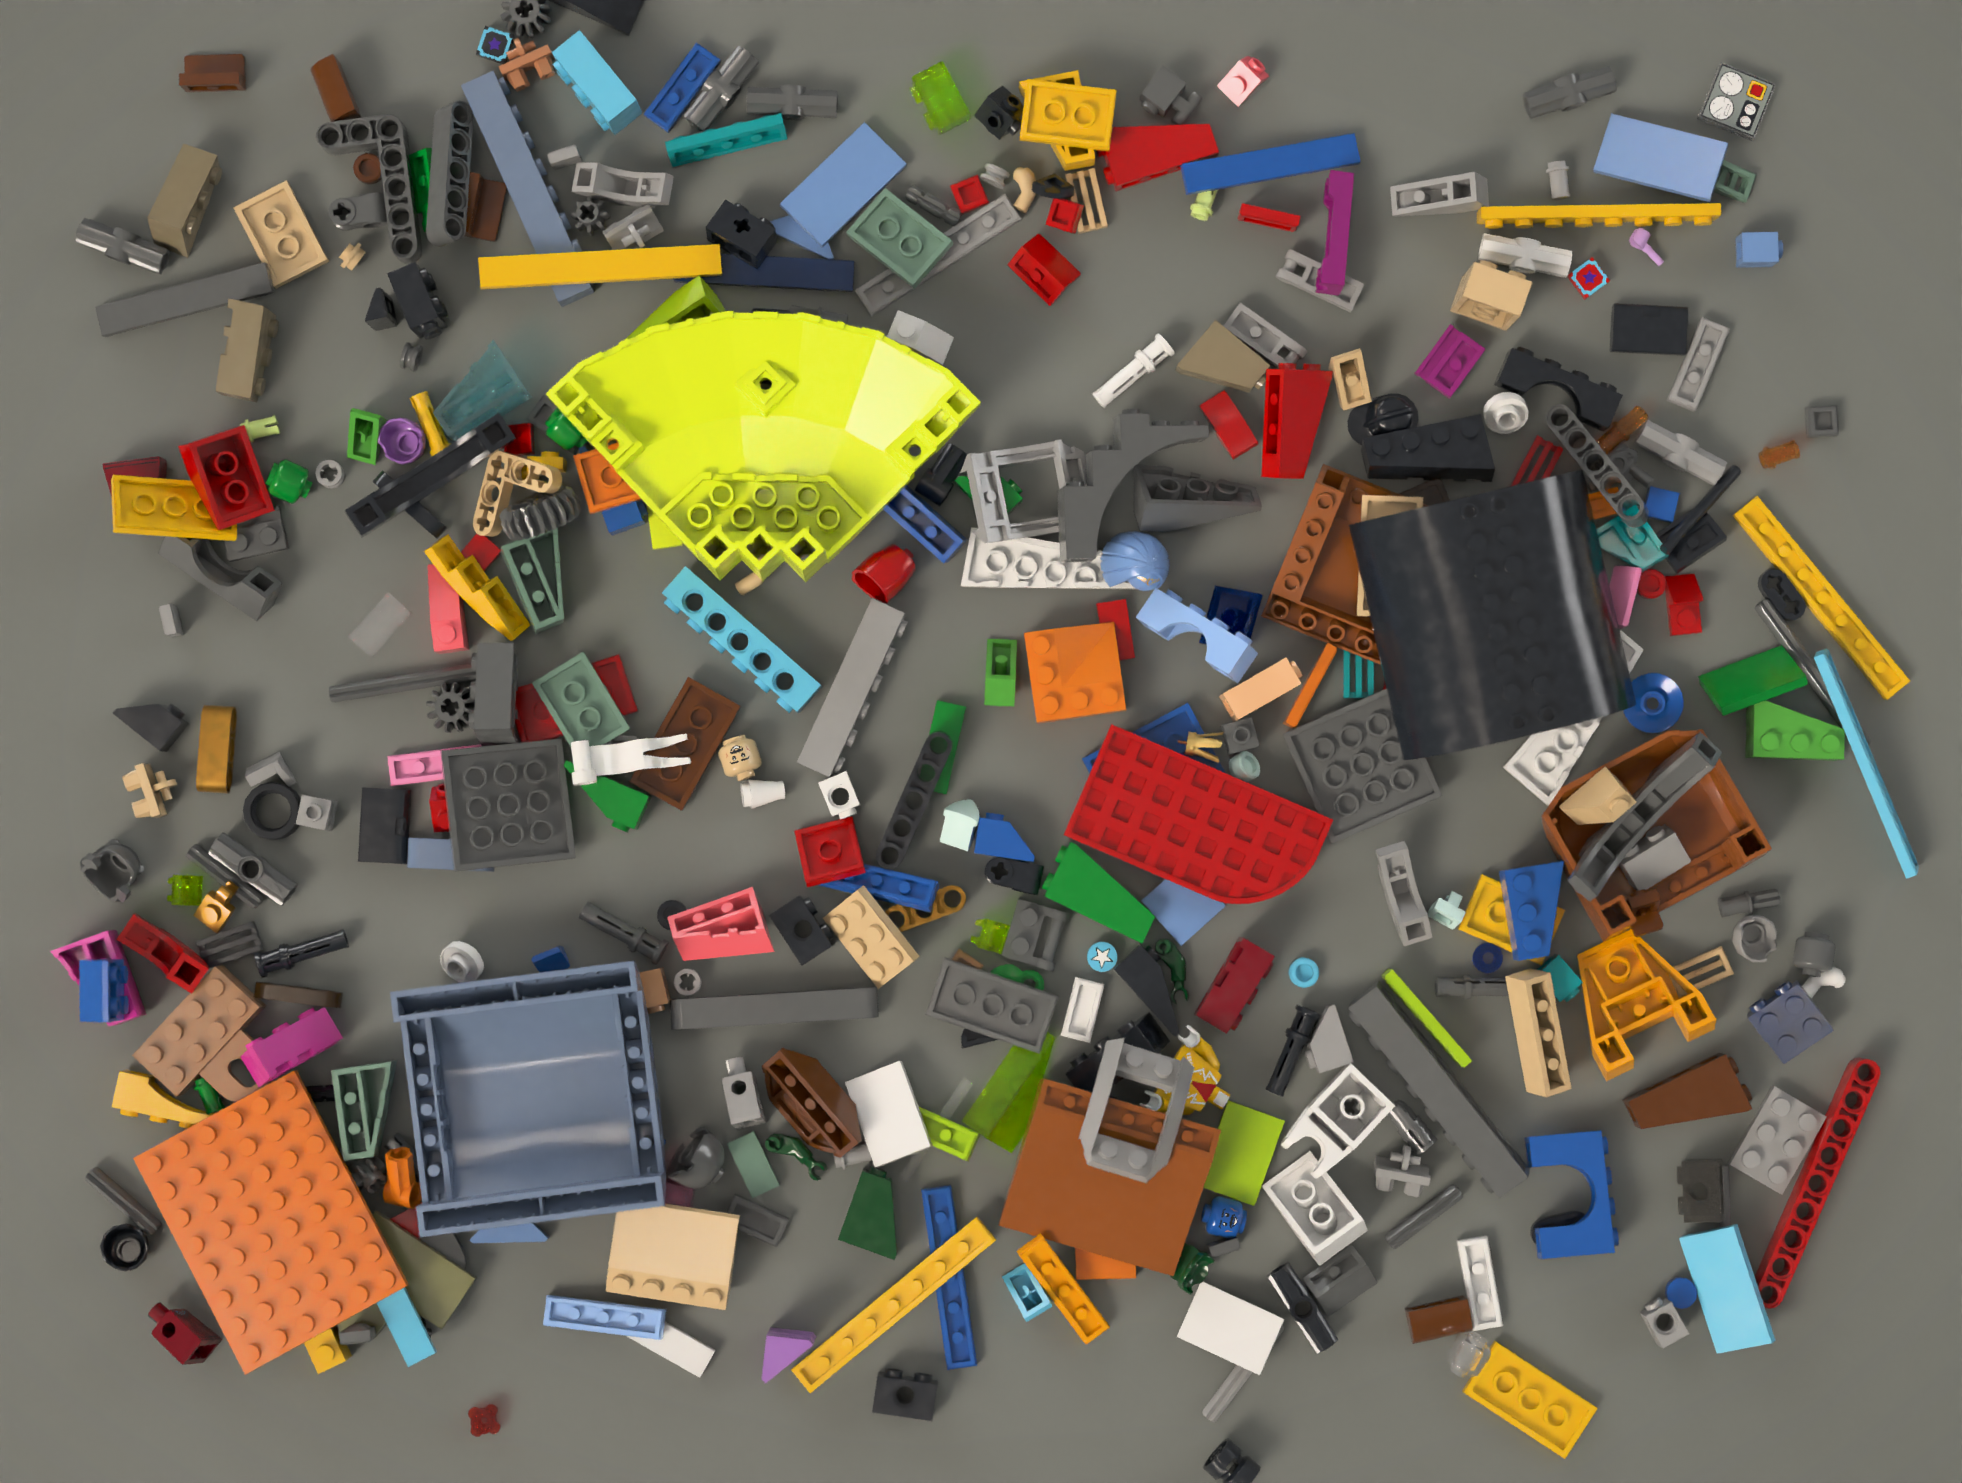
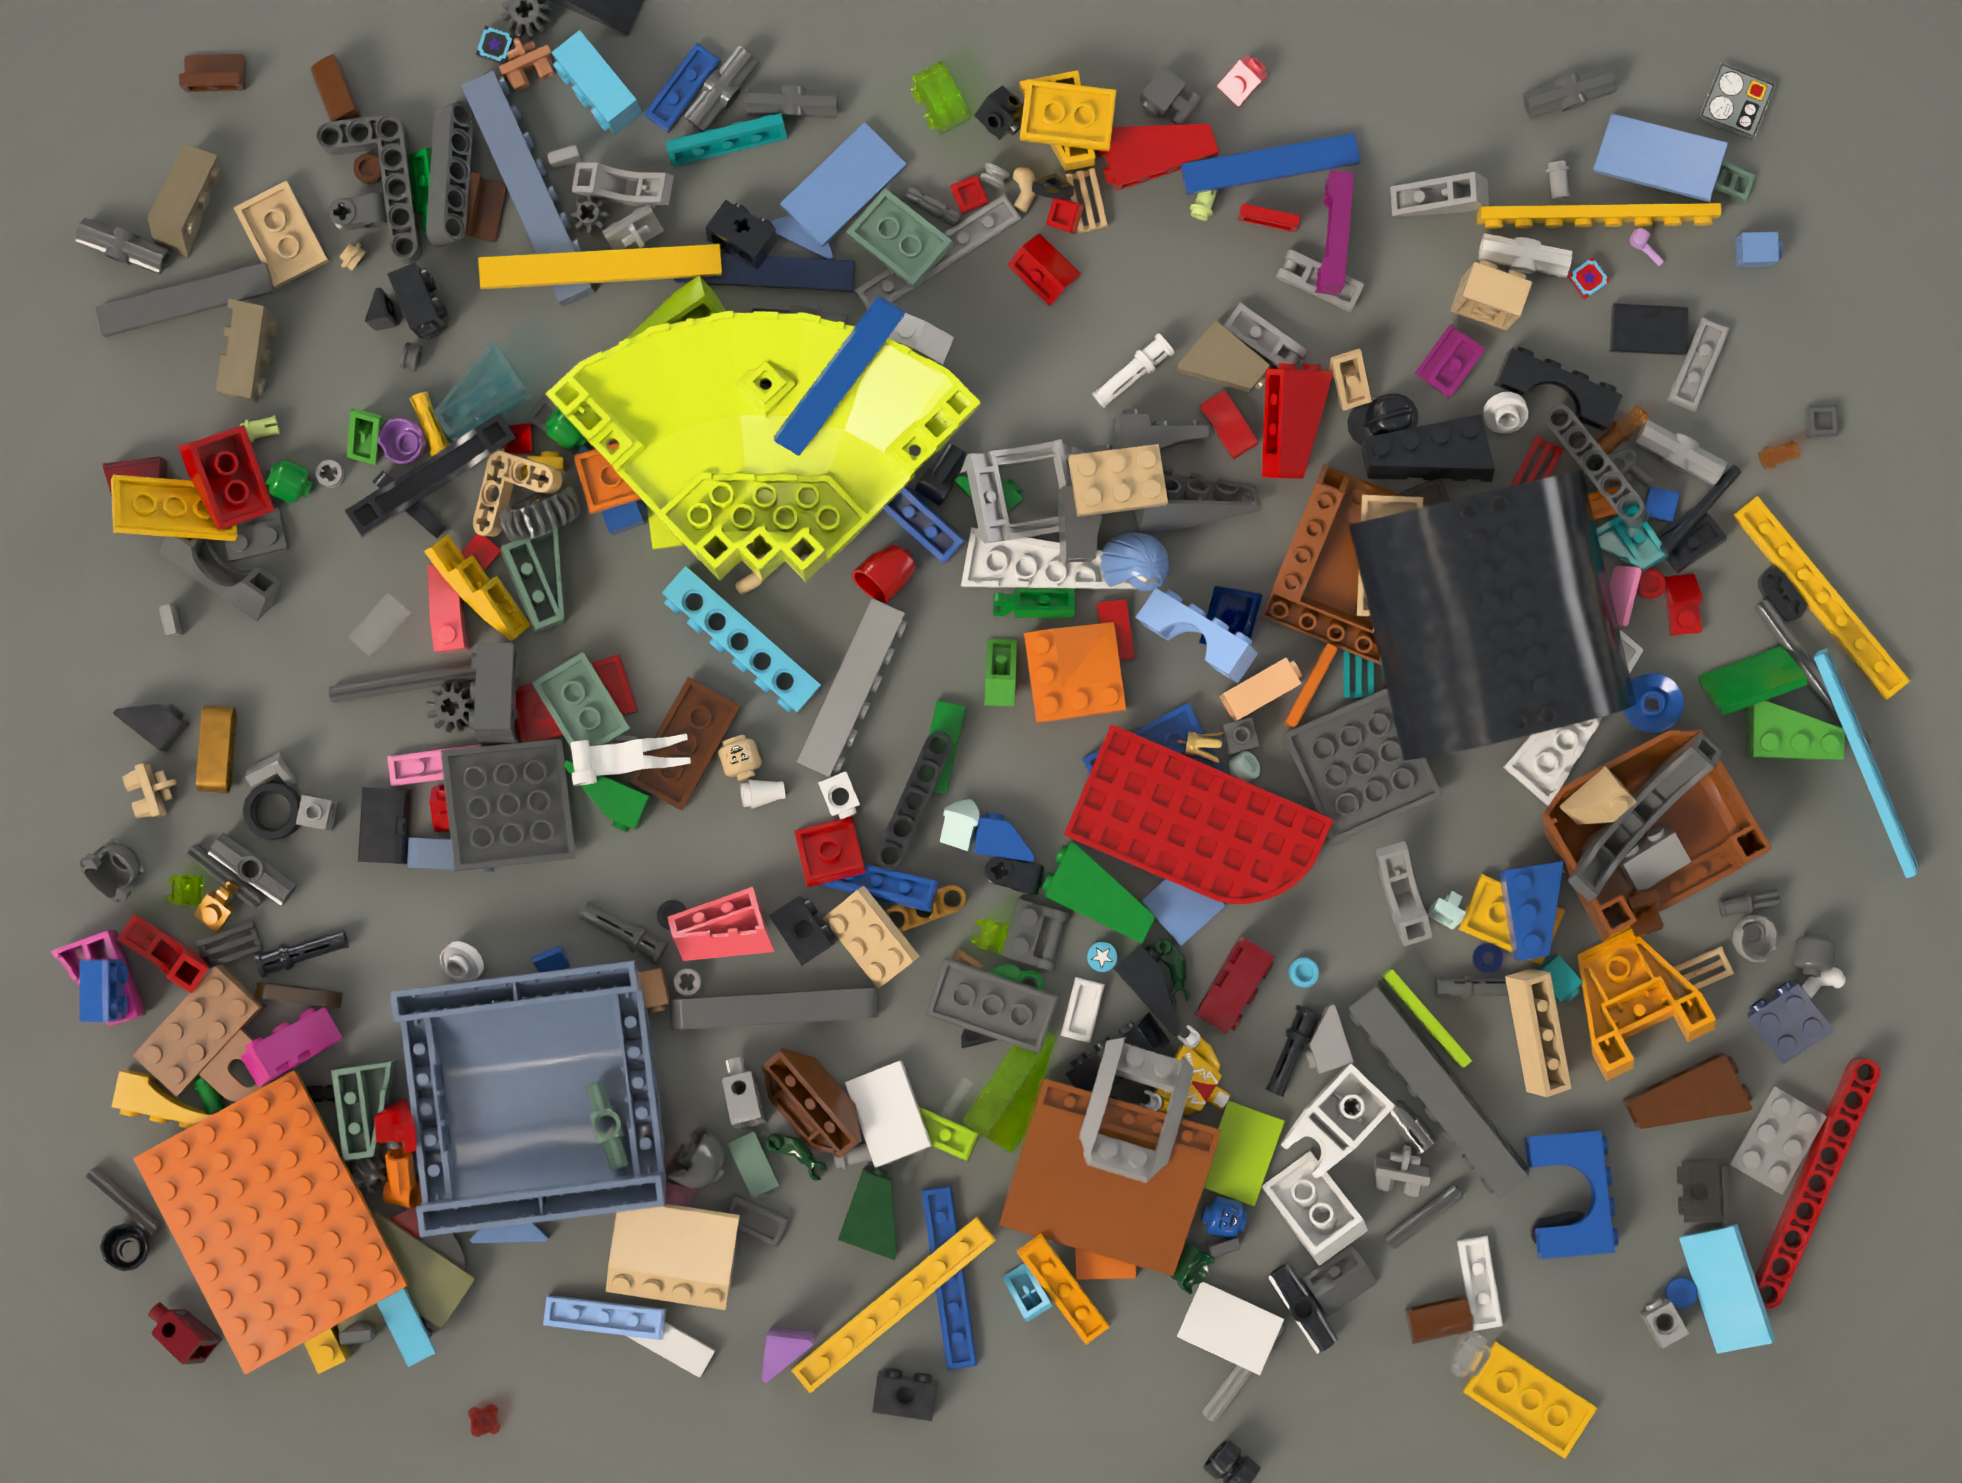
none -> red slope [374,1099,417,1153]
none -> sand green axle [586,1081,628,1170]
none -> blue tile [773,295,905,456]
none -> green plate [993,588,1075,619]
none -> tan plate [1068,444,1168,517]

